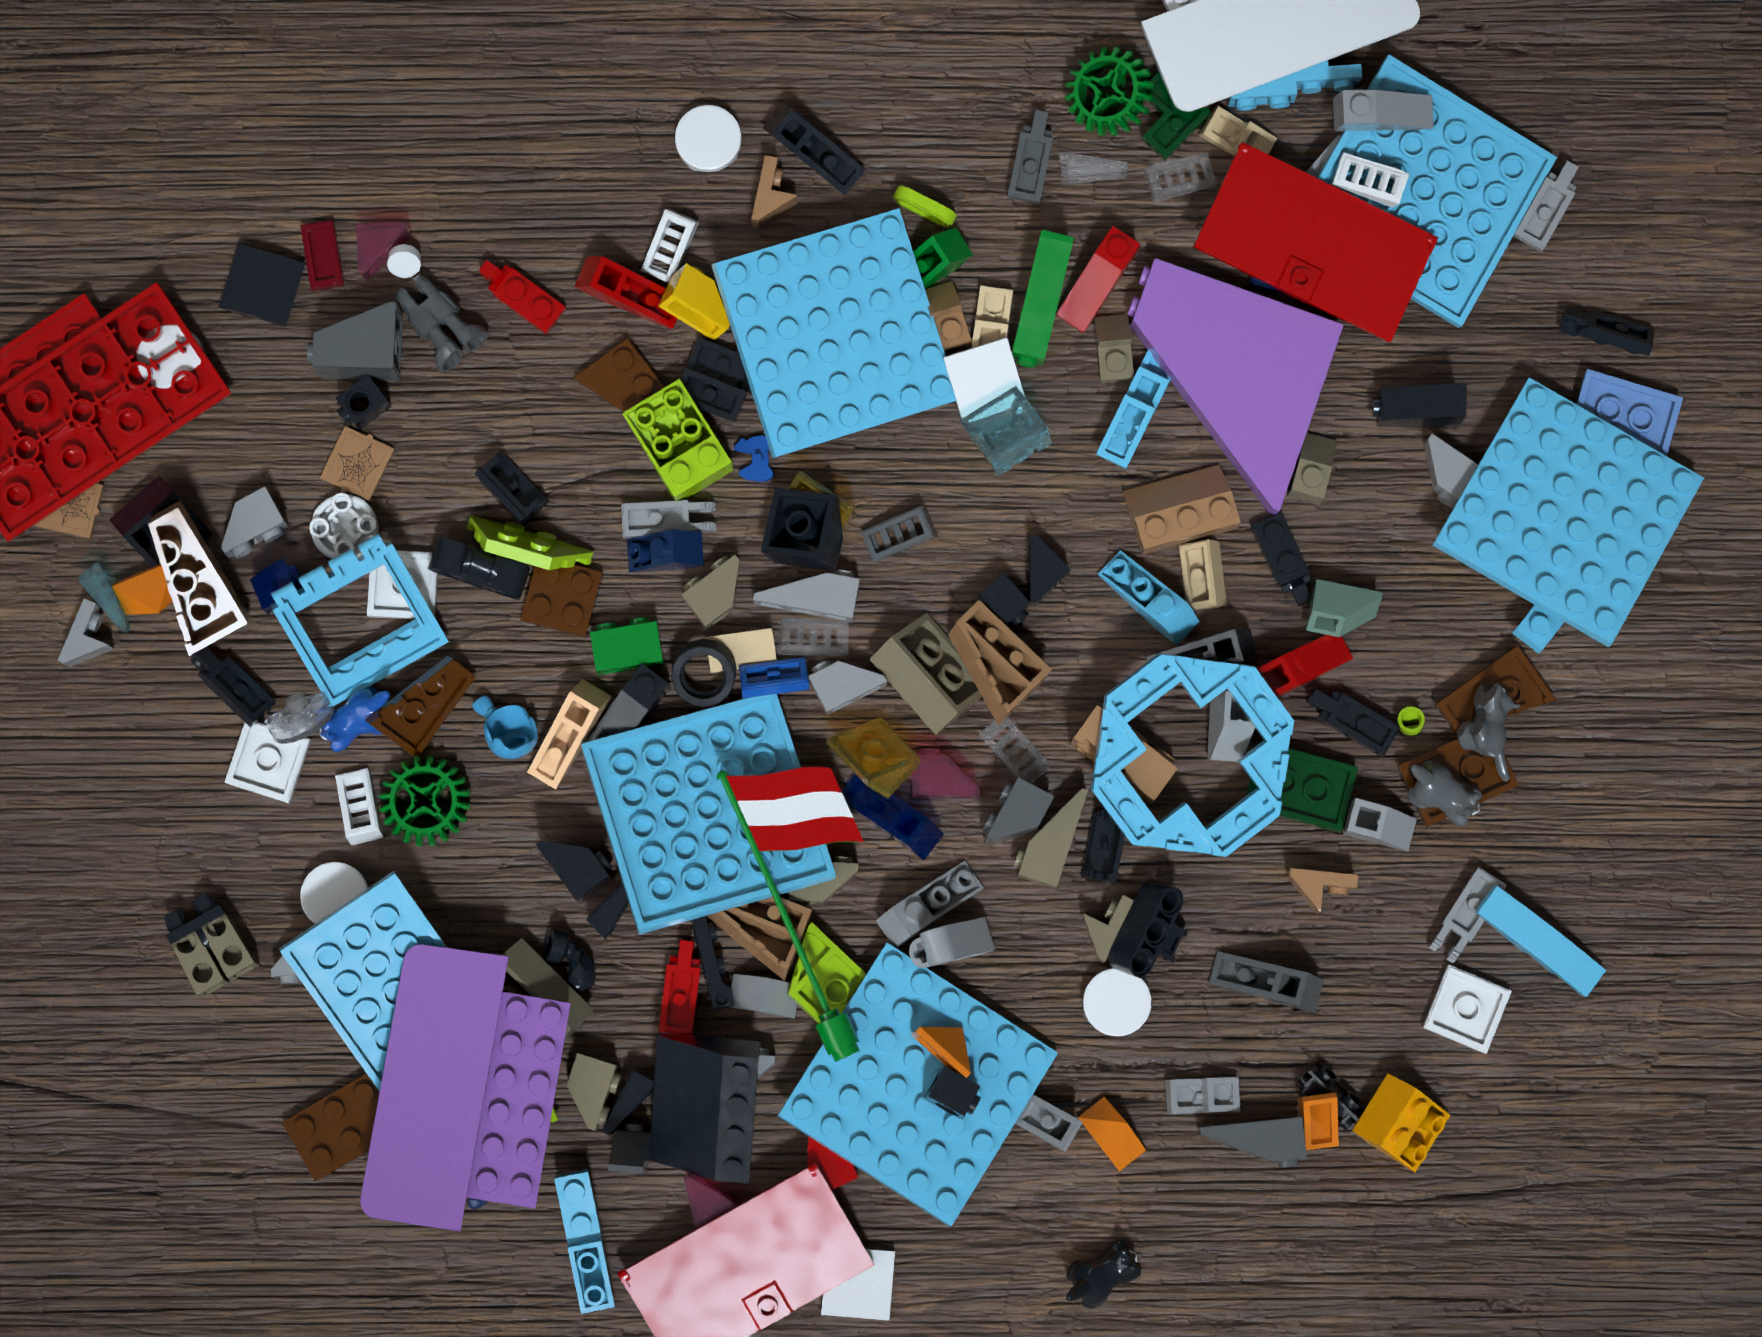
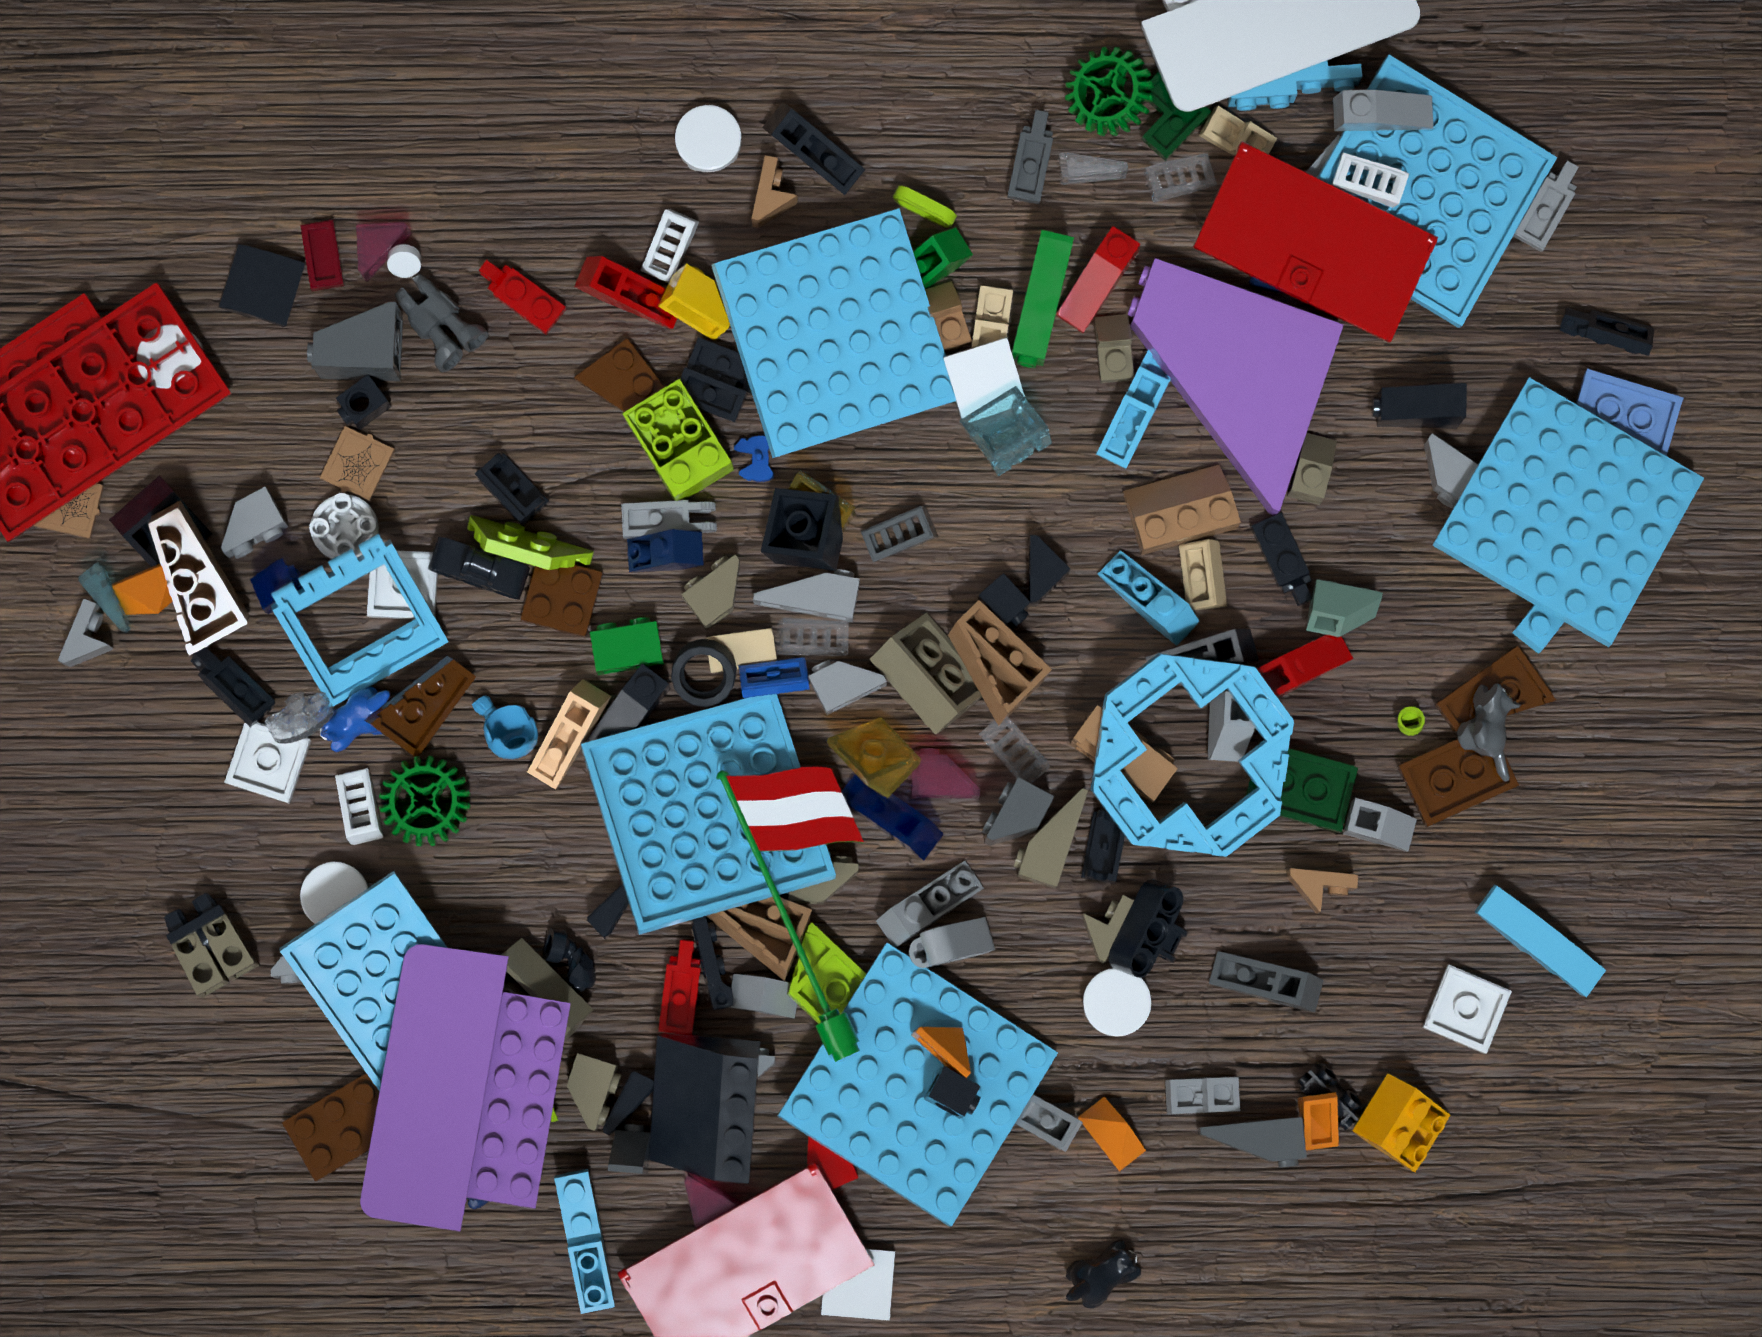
black slope [536,841,613,904] -> none
black hinge [1306,689,1400,757] -> none
dark grey animal [1408,760,1482,827] -> none
light grey hinge [1429,867,1507,963] -> none

